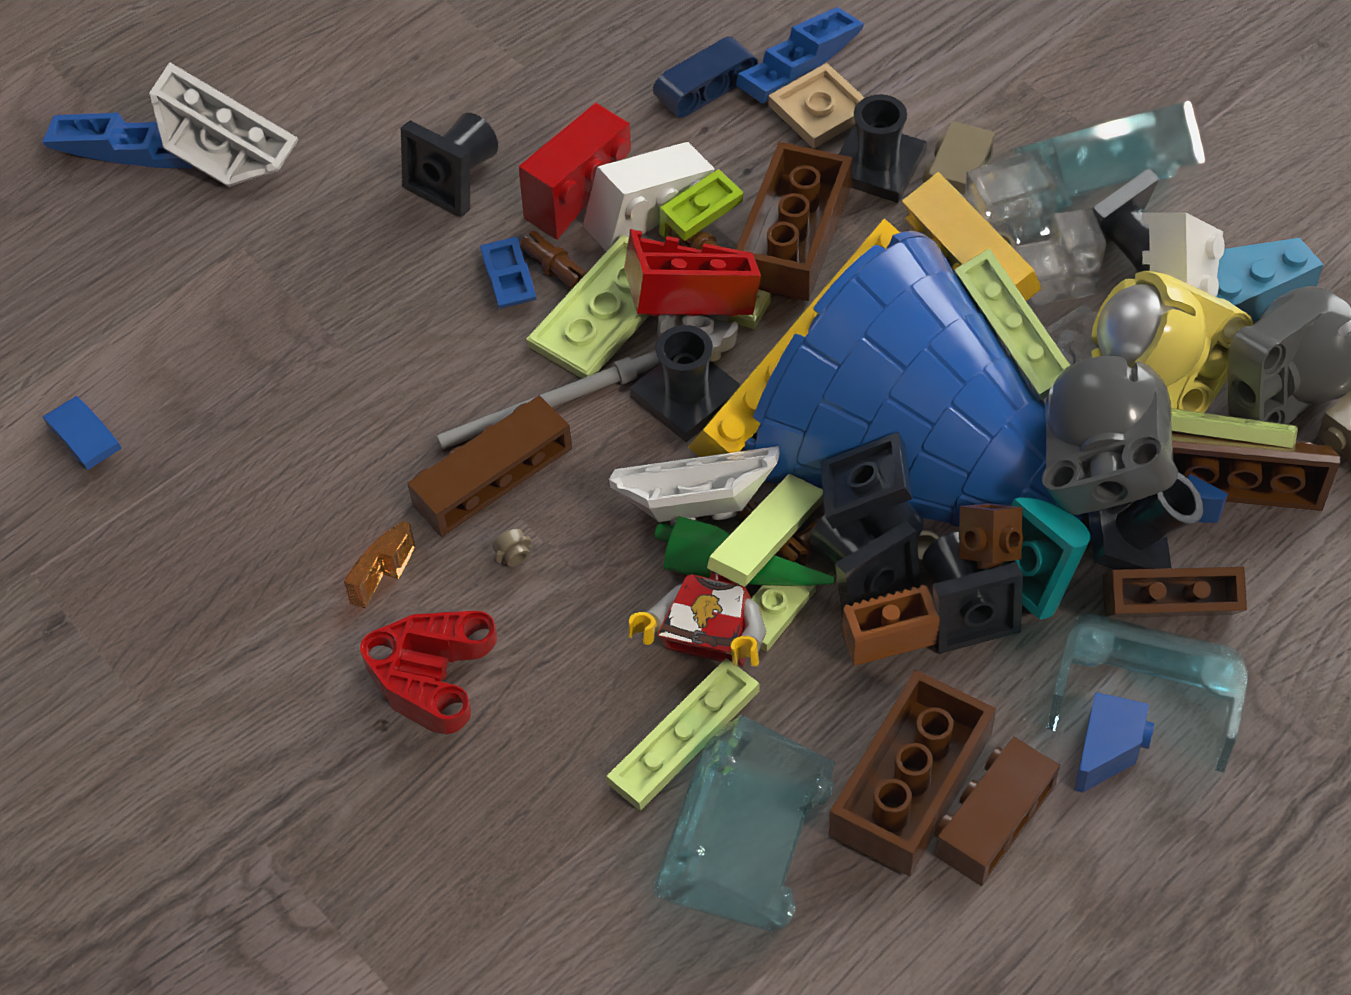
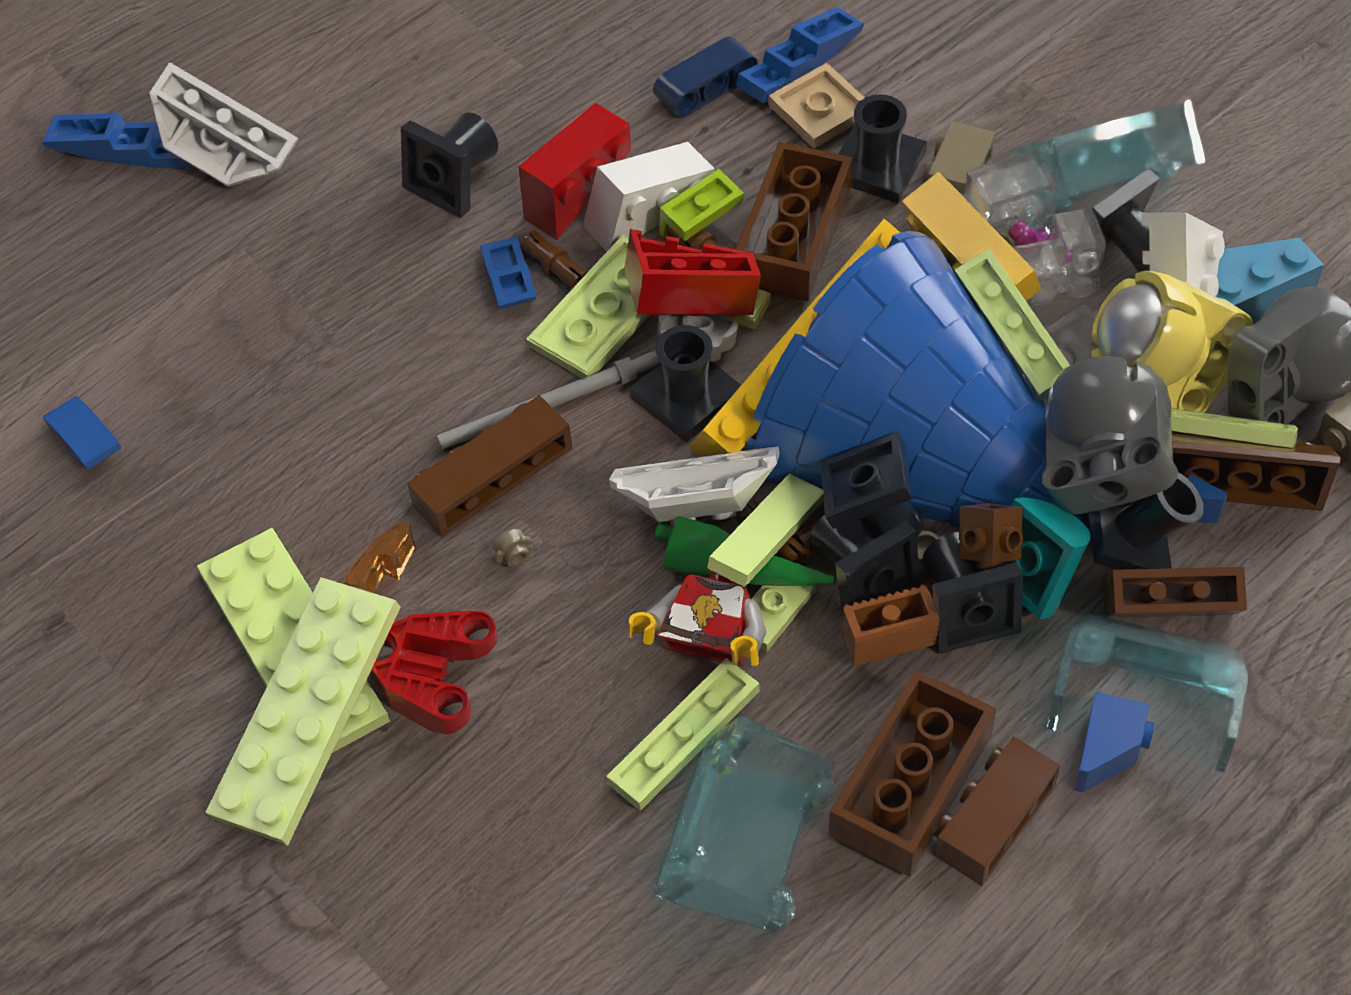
none -> yellowish green plate [197,528,390,753]
none -> yellowish green plate [205,577,401,845]
none -> magenta arm [1008,221,1051,257]

